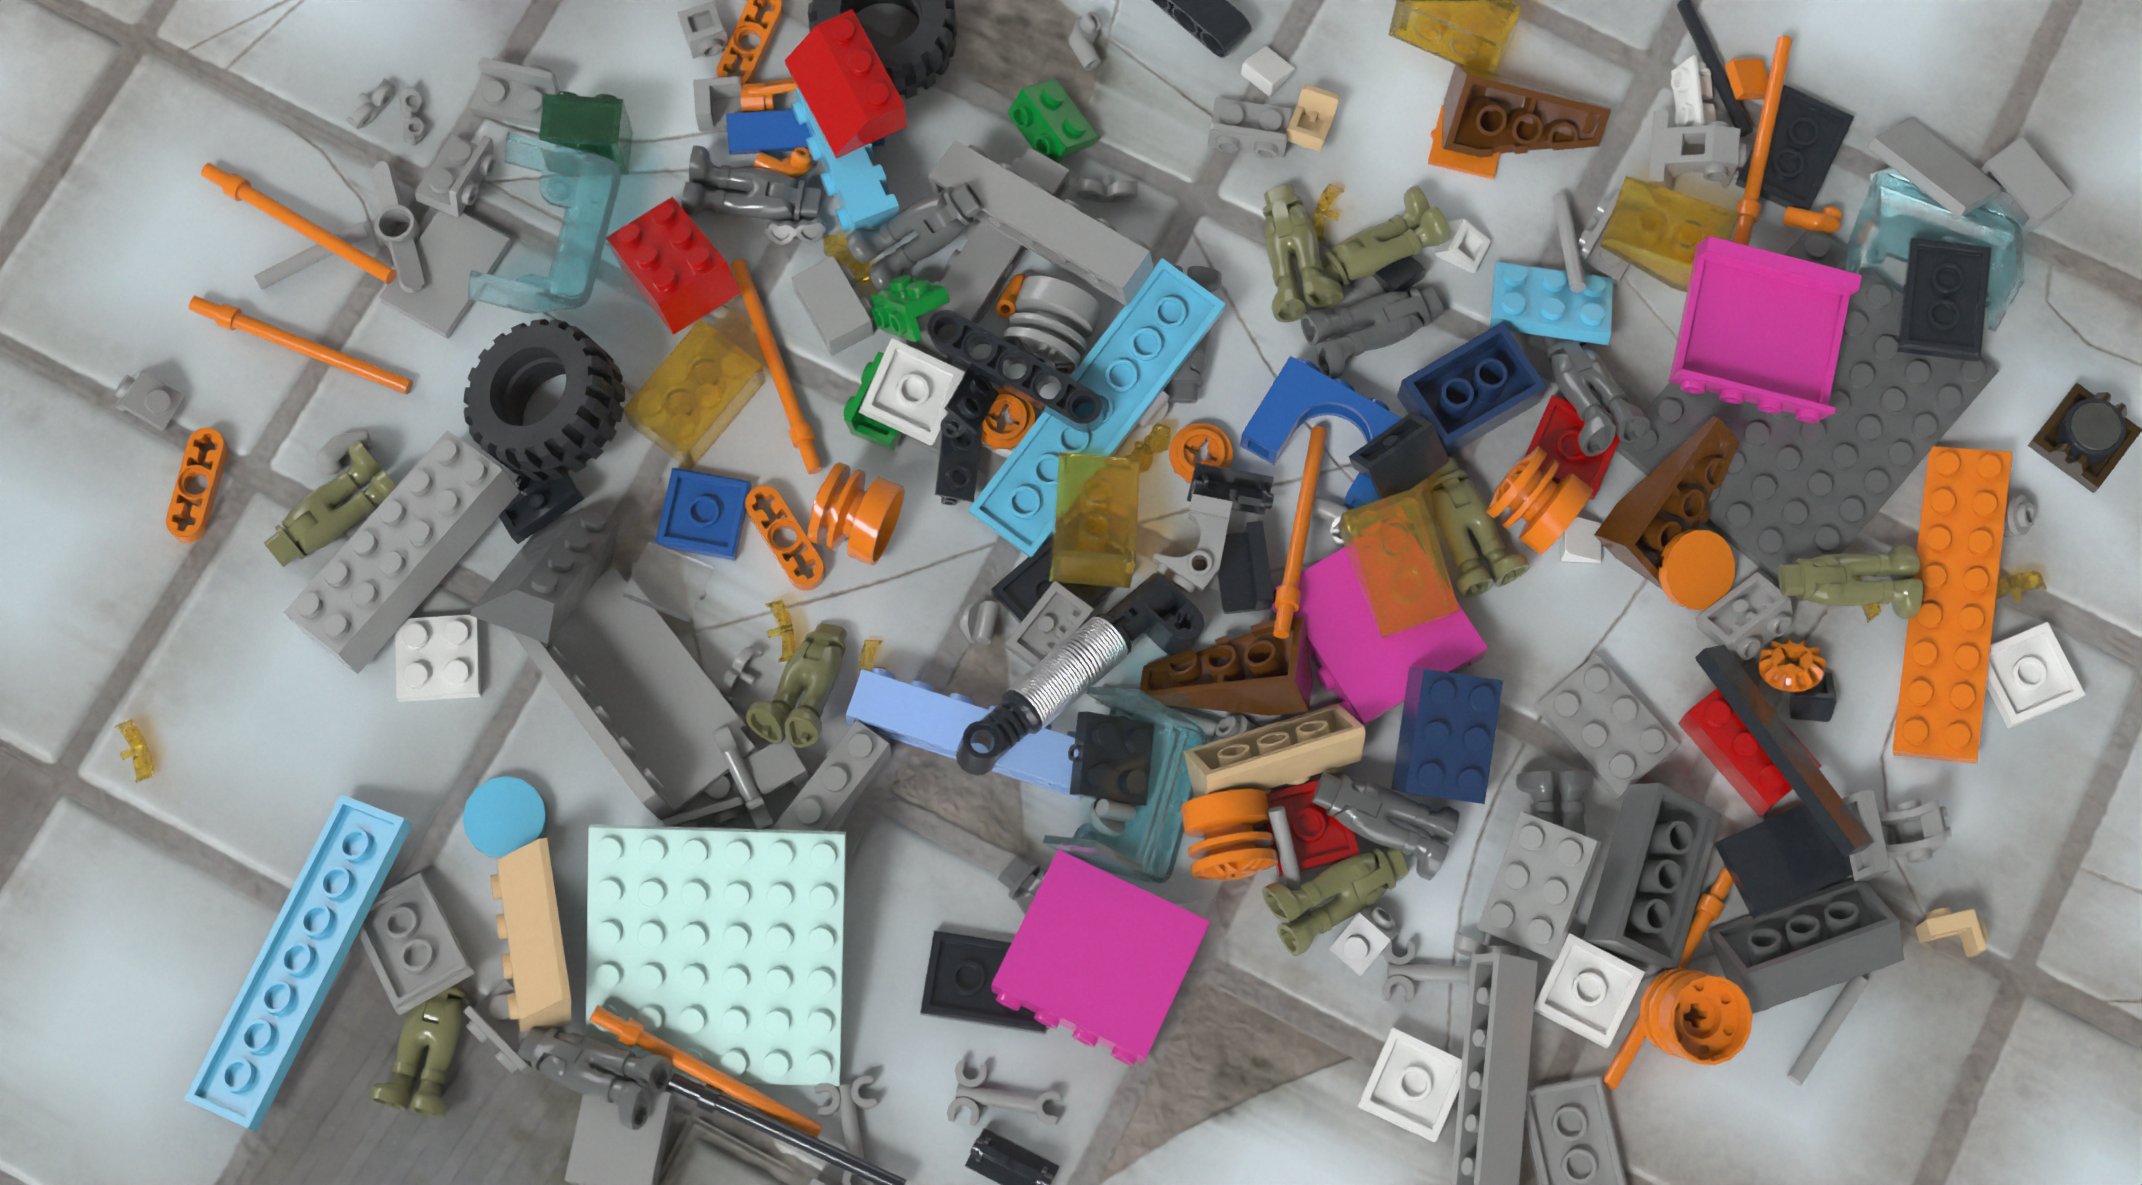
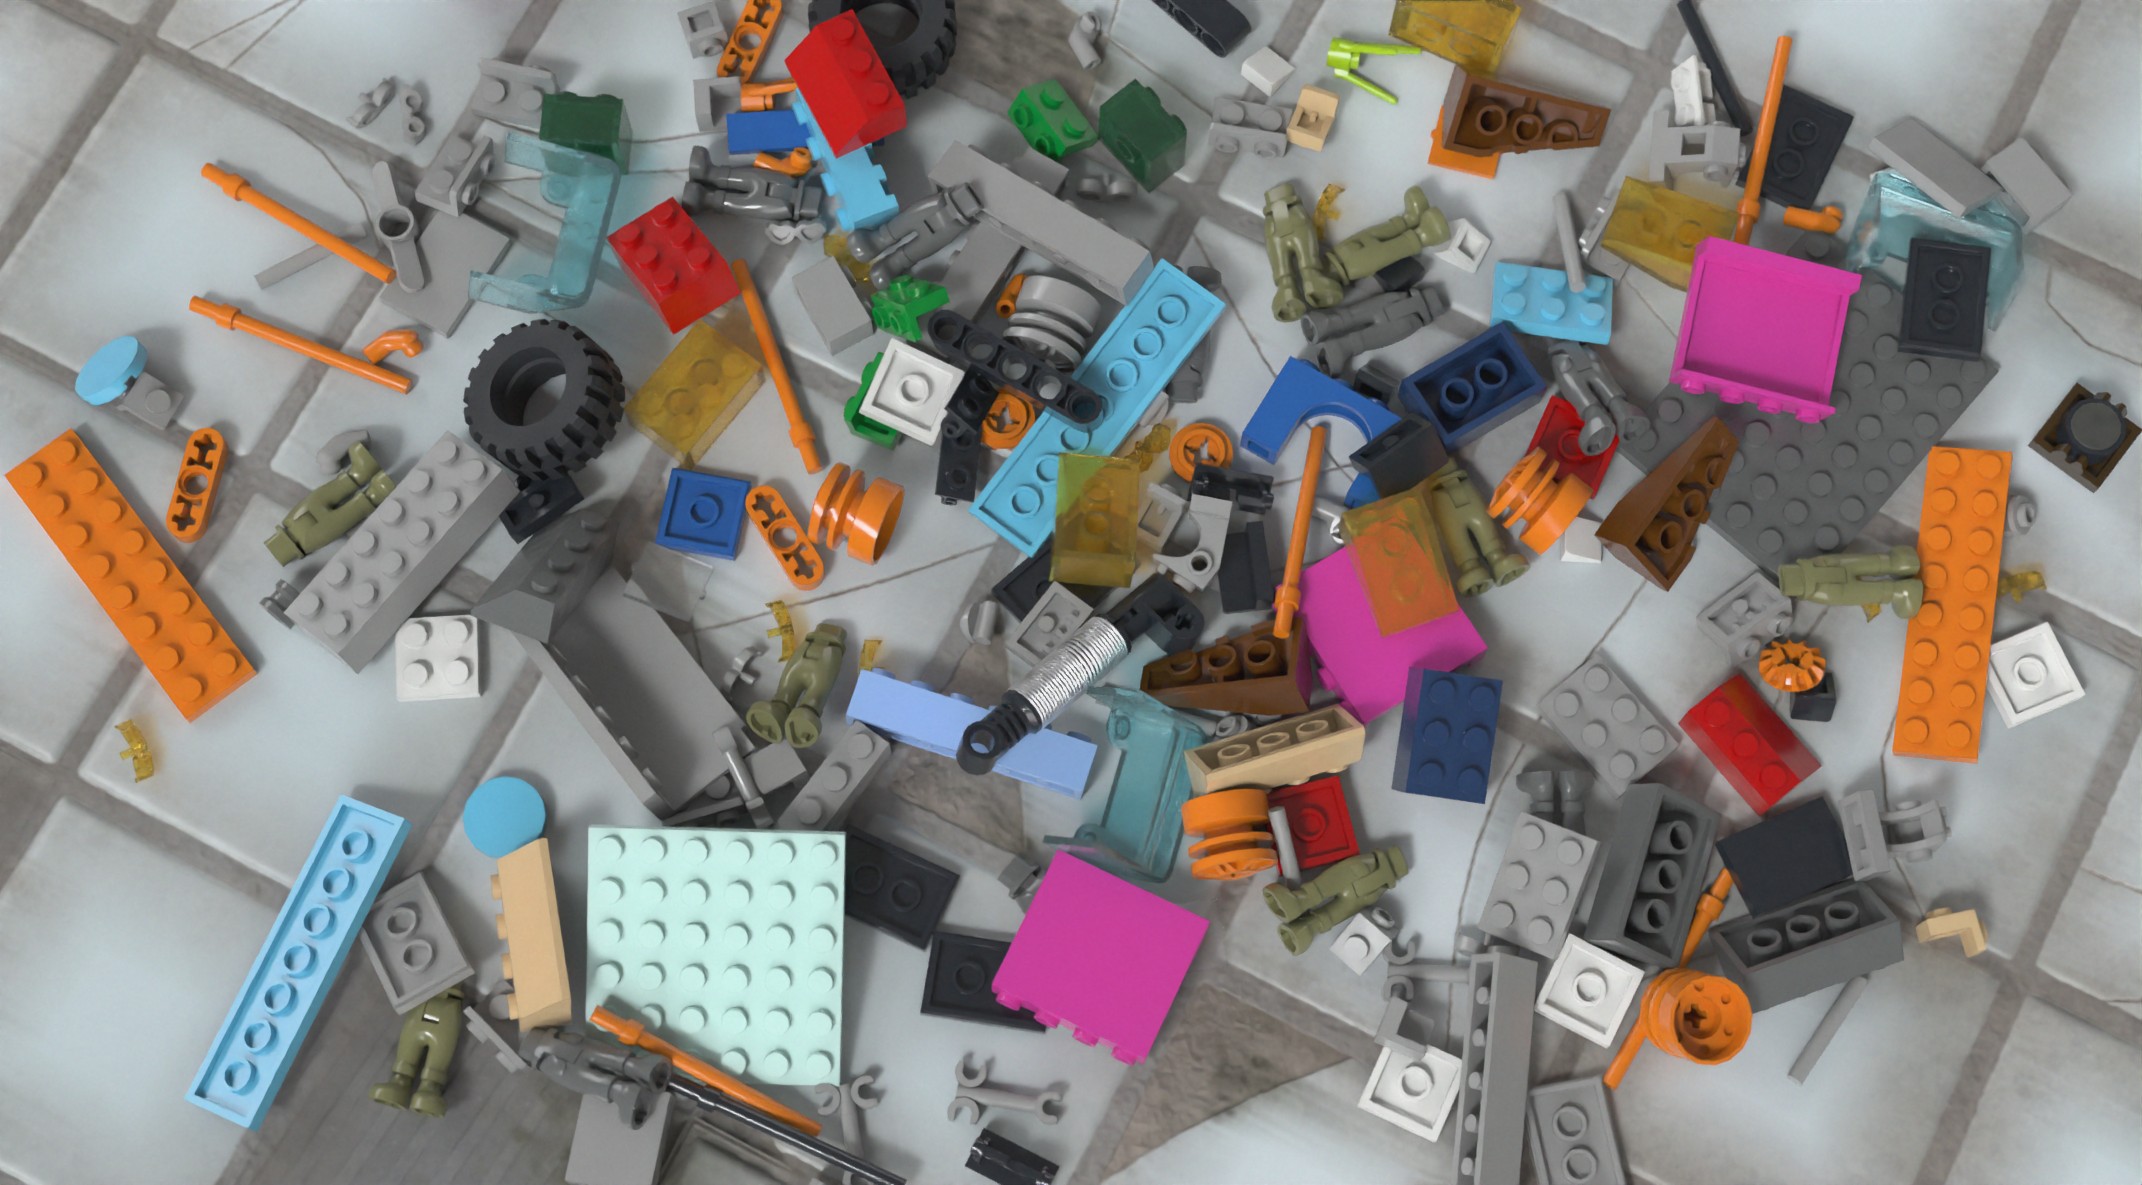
black plate [1068,711,1155,806] -> none
light grey plate [1090,799,1136,836] -> none
dark grey piece [1311,772,1460,881] -> none
orange tile [1659,529,1735,610] -> none
black tile [1695,644,1874,857] -> none
orange tile [1724,59,1769,100] -> none
none -> orange plate [4,428,258,723]
none -> medium azure tile [75,336,147,405]
none -> dark grey wheel [259,579,300,630]
none -> orange arm [362,329,424,365]
none -> black tile [844,824,960,953]
none -> clear green brick [1098,78,1187,194]
none -> light grey bracket [1126,482,1186,552]
none -> lime plant [1326,36,1422,105]
none -> black slope [1353,364,1400,406]
none -> light grey panel [1373,996,1435,1061]

